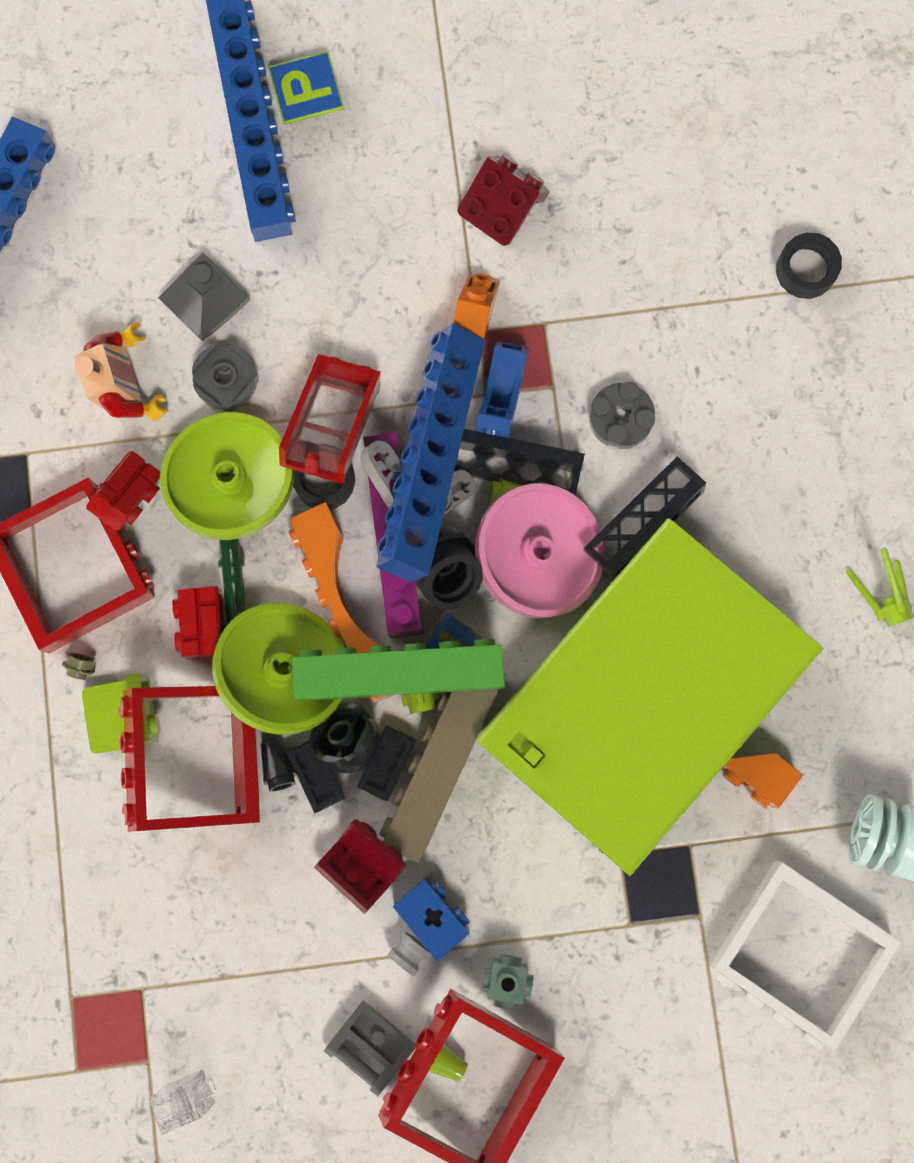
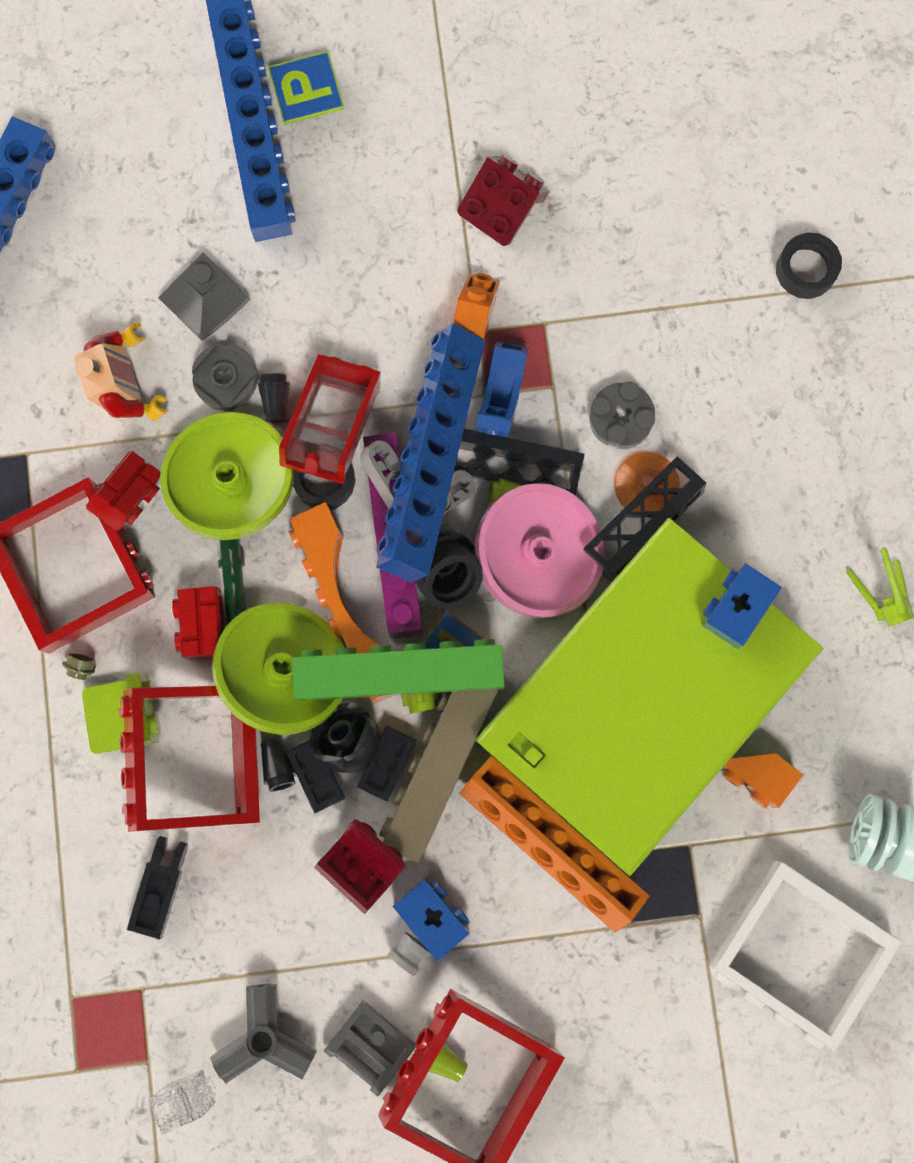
sand green brick [482,955,534,1009] -> none
none -> black hinge [127,836,188,940]
none -> dark grey piece [210,984,317,1084]
none -> black cone [258,373,290,422]
none -> orange brick [459,755,650,933]
none -> clear orange dish [614,452,680,511]
none -> blue brick [702,564,782,649]

